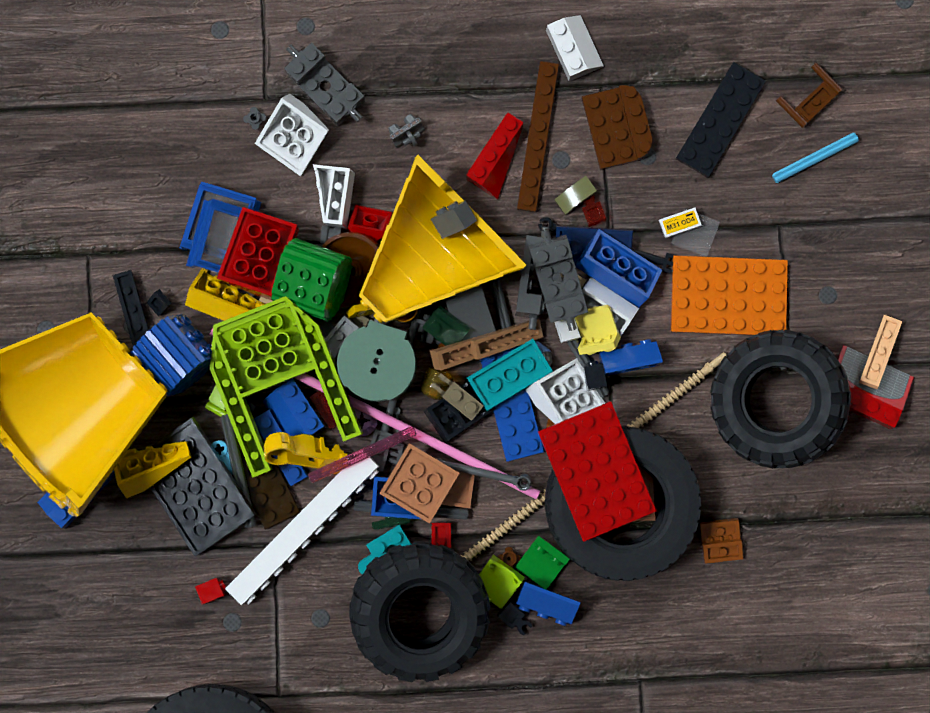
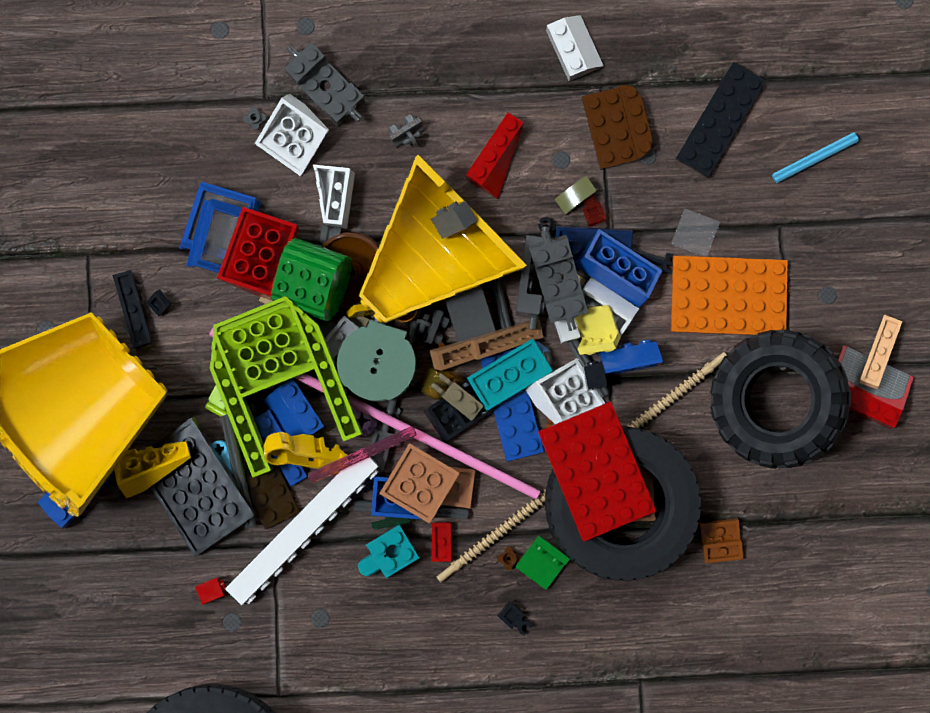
blue piece [130,314,212,396] -> none
yellow wedge [185,268,265,321] -> none
clear red plate [310,391,337,429] -> none
red slope [348,205,392,241] -> none
black tyre [349,542,490,682] -> none
dark grey hinge [388,442,532,491] -> none
clear green plate [422,305,470,346] -> none
lime piece [479,555,525,609] -> none
blue slope [516,582,580,626] -> none
reddish brown plate [517,61,559,213] -> none
tile [659,208,701,238] -> none
reddish brown plate [776,62,843,128] -> none

